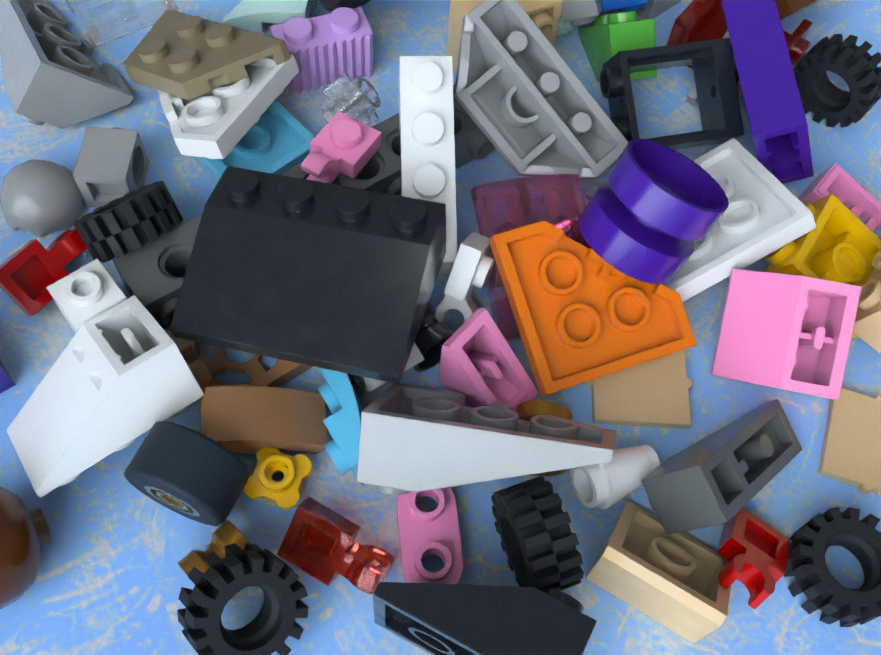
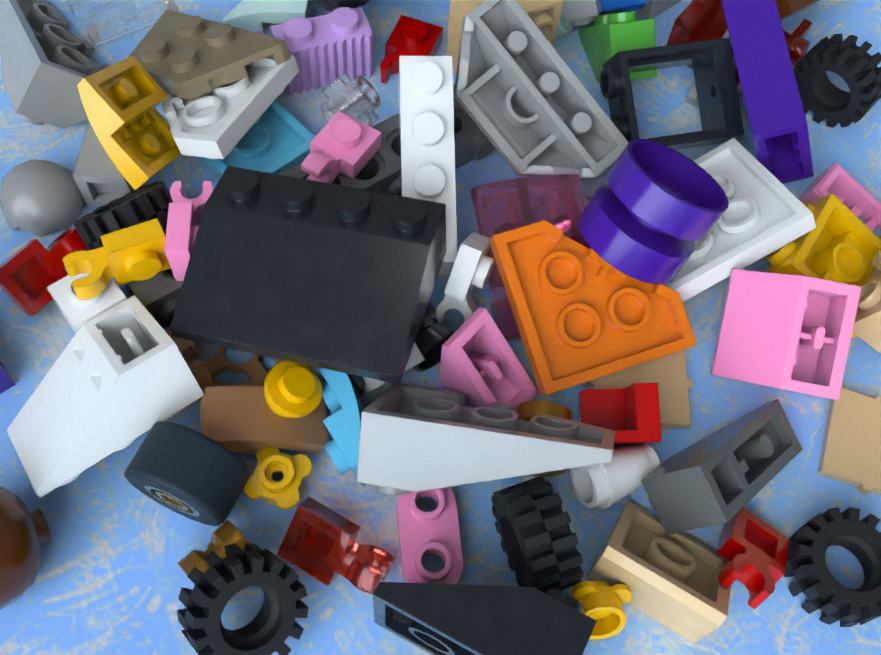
none -> yellow plate [62,218,171,300]
none -> yellow slope [77,55,181,190]
none -> bright pink plate [164,181,213,281]
none -> yellow plate [264,361,322,418]
none -> red plate [380,15,443,84]
none -> yellow plate [571,580,632,640]
none -> red panel [578,383,662,446]

